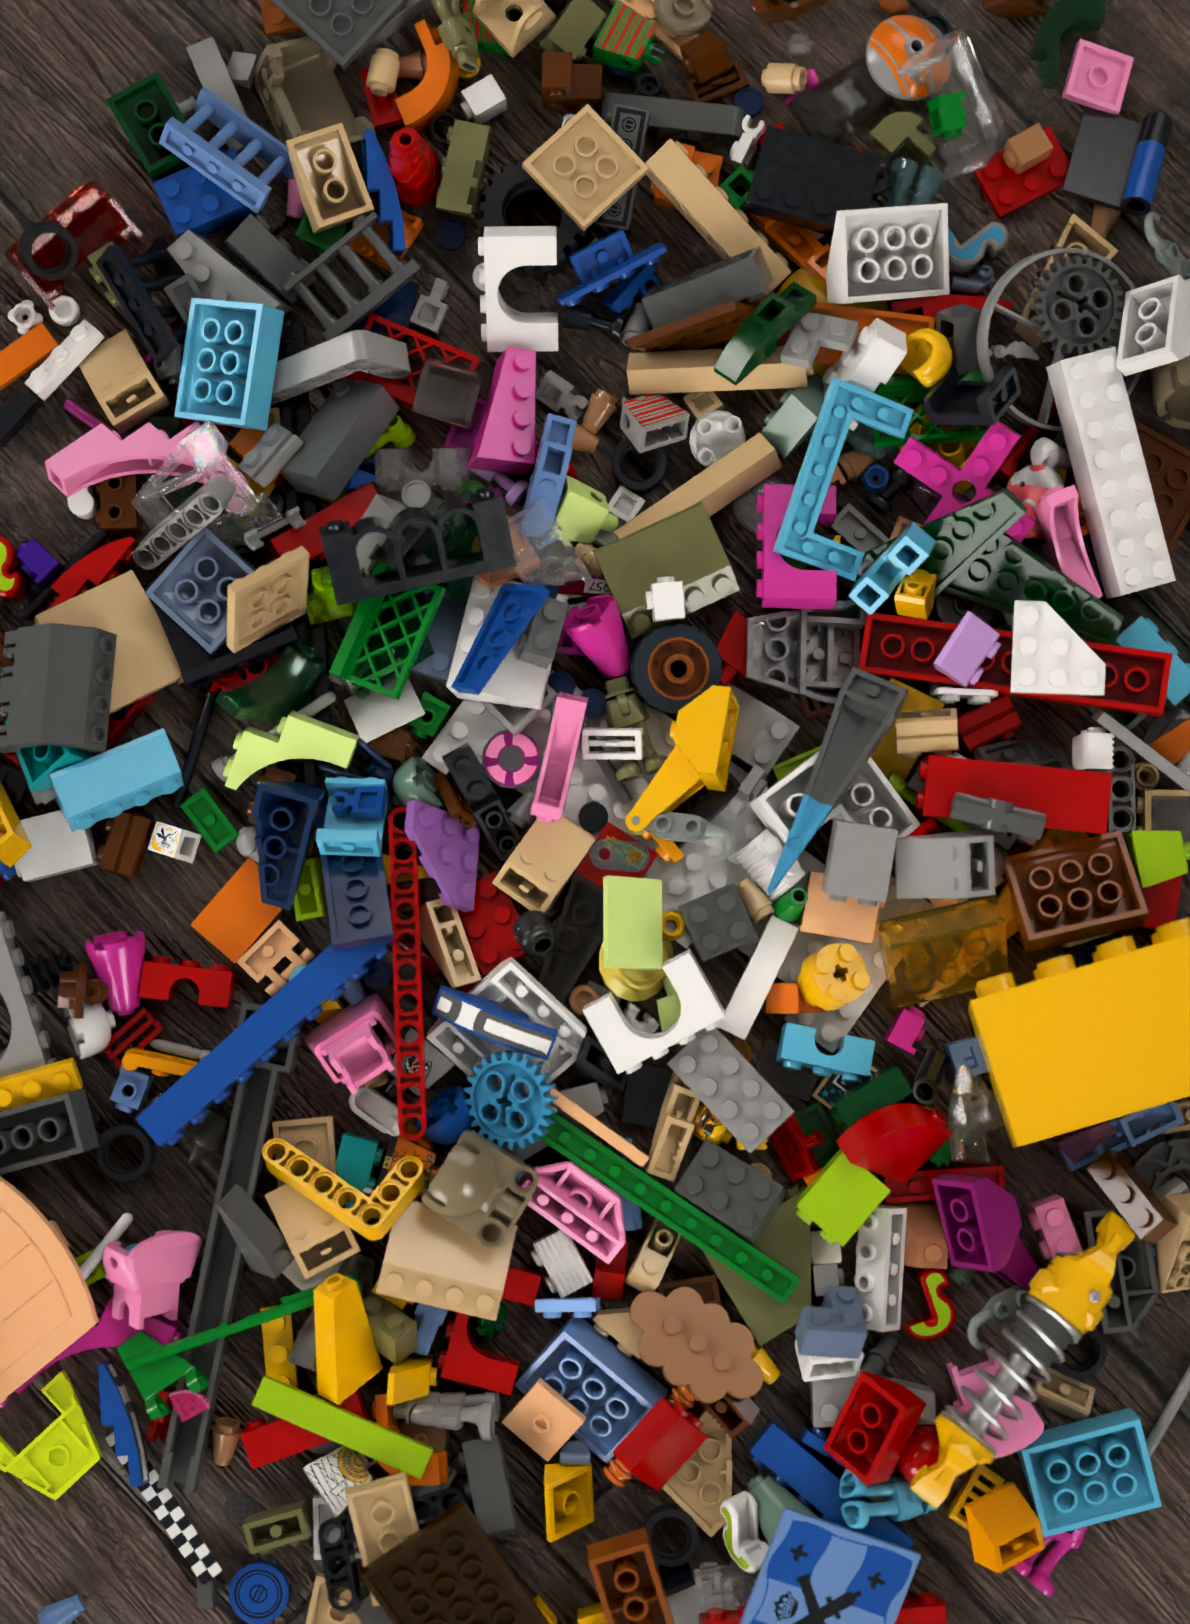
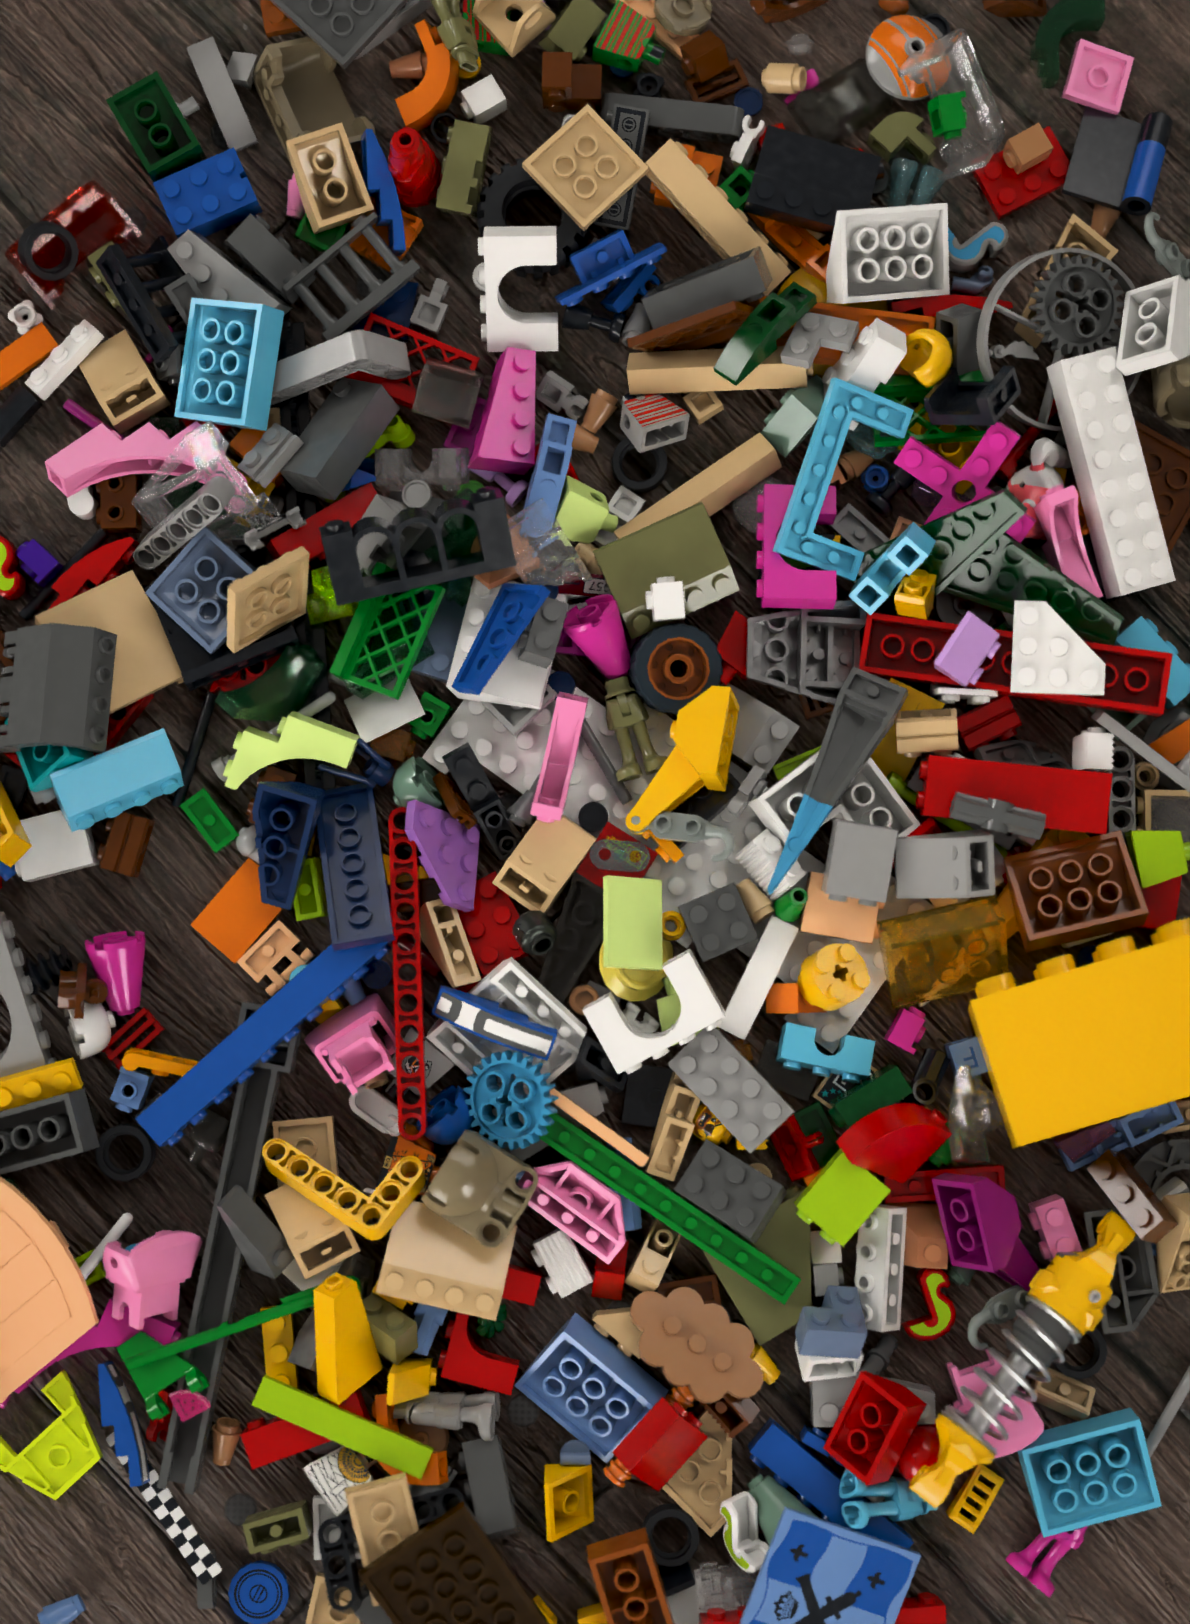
white tile [49,295,80,327] -> none
red arch [138,956,237,1008] -> none
white brick [147,821,202,863] -> none
light grey piece [149,1039,211,1061] -> none
medium blue fence [159,86,294,214] -> none
medium azure panel [316,776,389,857] -> none
blue plate [332,786,387,819] -> none
teal slope [336,1132,384,1232] -> none
red plate [360,69,403,131] -> none
tan brick [366,48,400,96] -> none
dark blue piece [436,220,466,251] -> none
tile [482,730,542,789] -> none
light nougat plate [502,1378,586,1462] -> none
light blue plate [535,1297,601,1318] -> none
dark blue piece [580,689,606,719] -> none
white tile [582,728,644,760] -> none
white dish [689,410,746,468] -> none
light orange slope [964,1481,1045,1574] -> none

